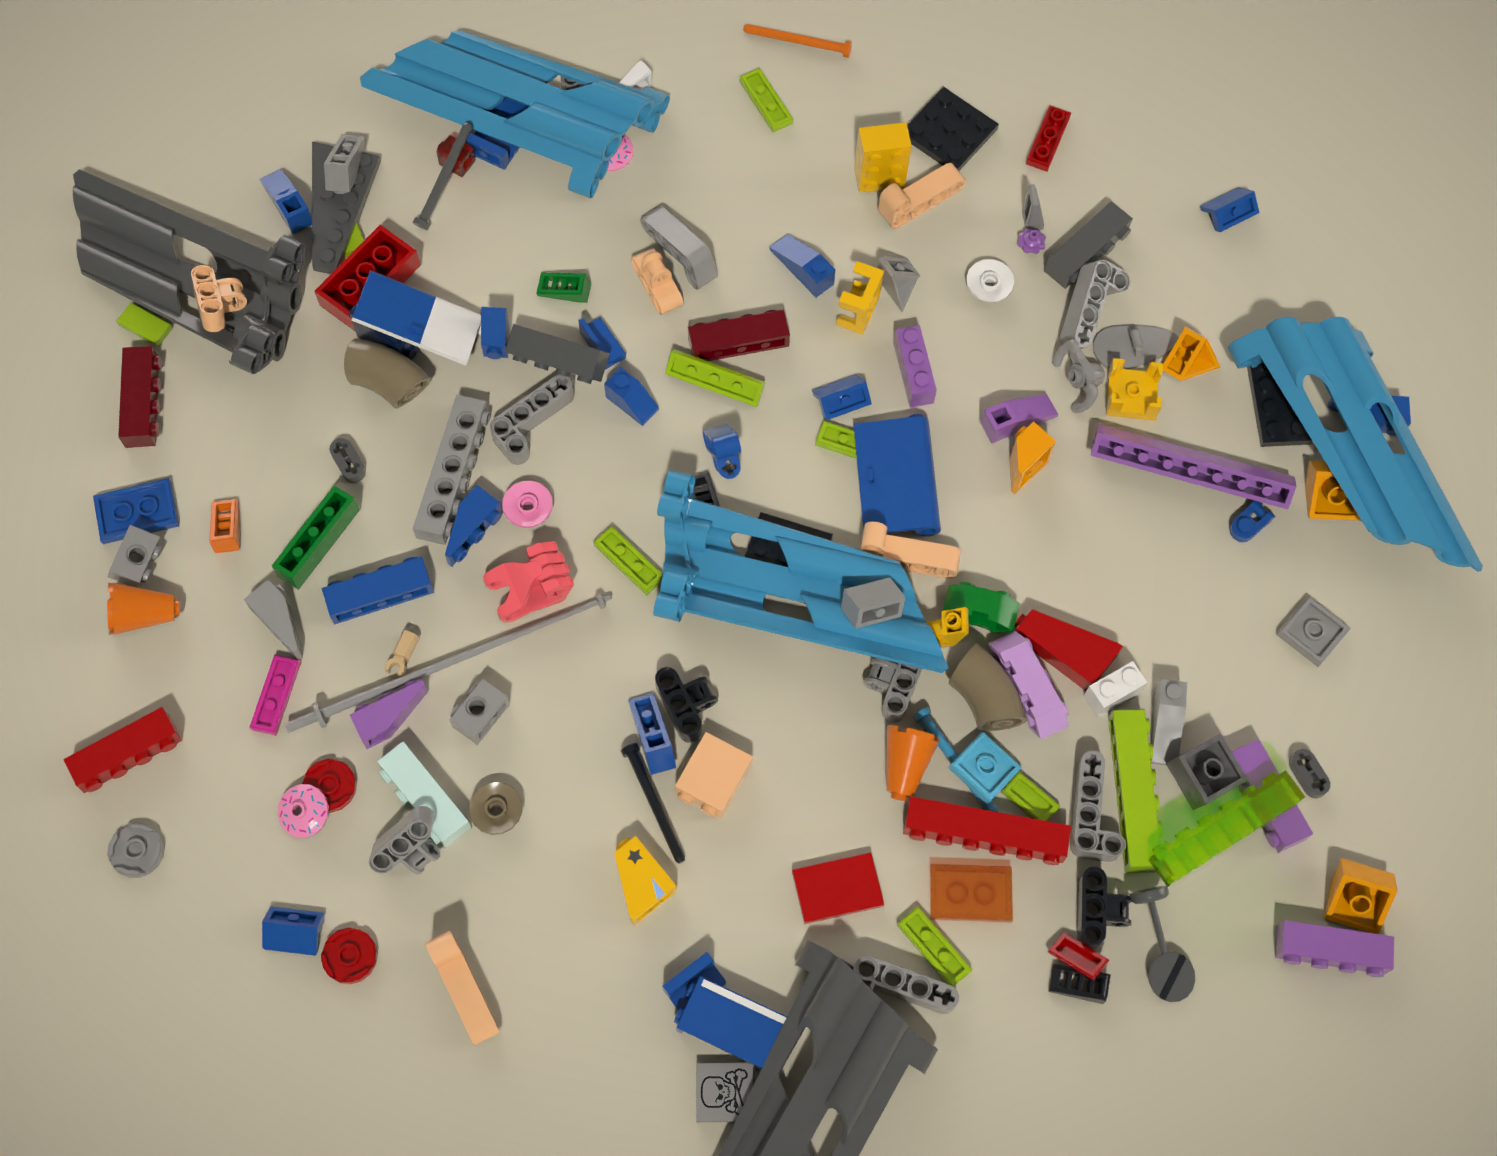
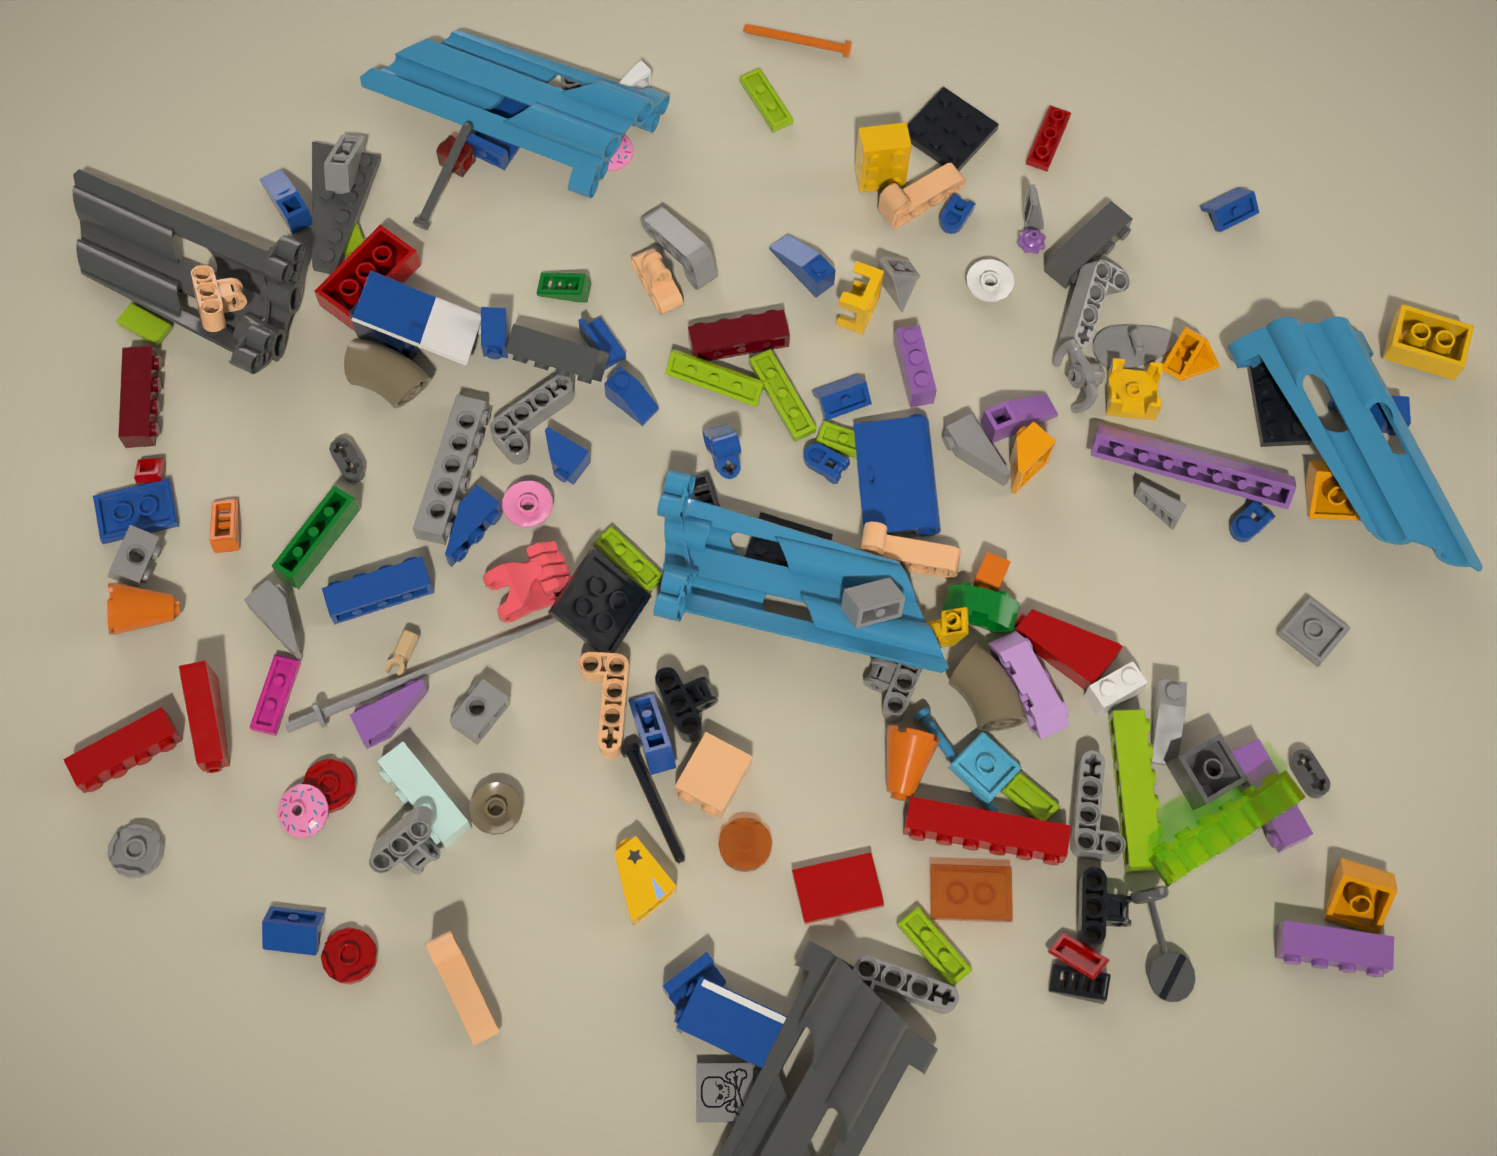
none -> red tile [134,457,165,484]
none -> red slope [179,660,230,773]
none -> blue slope [545,427,591,485]
none -> black plate [548,549,652,653]
none -> light nougat beam [579,652,630,759]
none -> clear orange tile [718,817,772,872]
none -> lime plate [749,349,817,442]
none -> blue plate [803,443,850,484]
none -> blue plate [939,193,976,234]
none -> light grey slope [943,413,1011,486]
none -> orange brick [973,552,1011,591]
none -> light grey slope [1134,482,1187,529]
none -> yellow brick [1383,304,1474,381]

